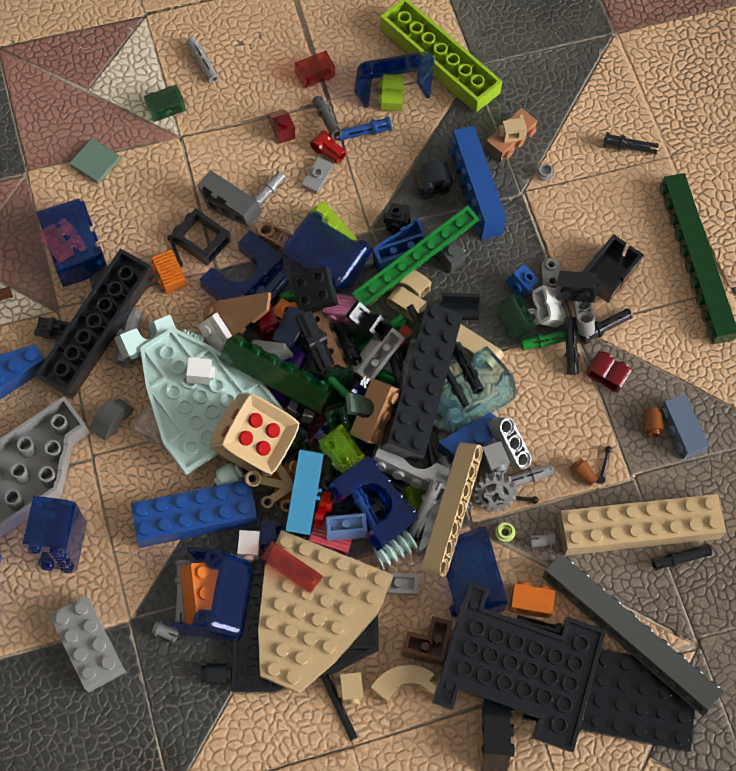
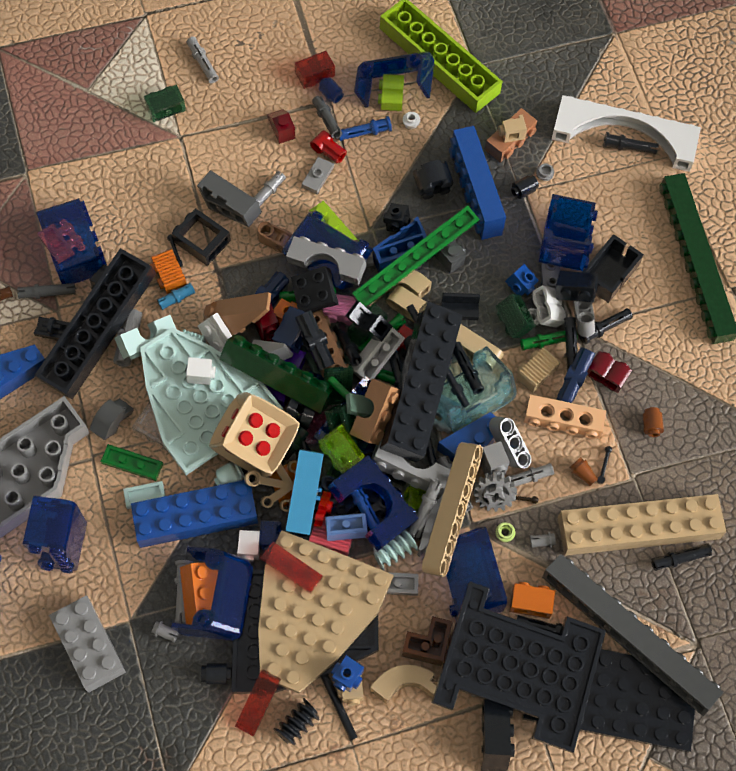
sand green tile [69,139,121,184] -> none
clear blue arch [199,231,284,301] -> none
sand blue brick [660,394,709,459] -> none
none -> dark grey pin [17,283,76,299]
none -> green tile [100,444,163,481]
none -> light aqua tile [123,481,165,509]
none -> dark azure pin [157,283,196,310]
none -> clear red tile [235,669,281,736]
none -> black piece [273,698,320,746]
none -> light grey arch [286,236,366,285]
none -> clear blue brick [319,77,344,104]
none -> blue brick [331,655,364,692]
none -> white plate [403,112,420,129]
none -> black brick [511,175,539,199]
none -> tan brick [516,347,560,393]
none -> light nougat brick [524,394,606,439]
none -> clear blue windscreen [538,194,598,272]
none -> white arch [552,95,701,172]
none -> dark blue piece [556,347,596,403]

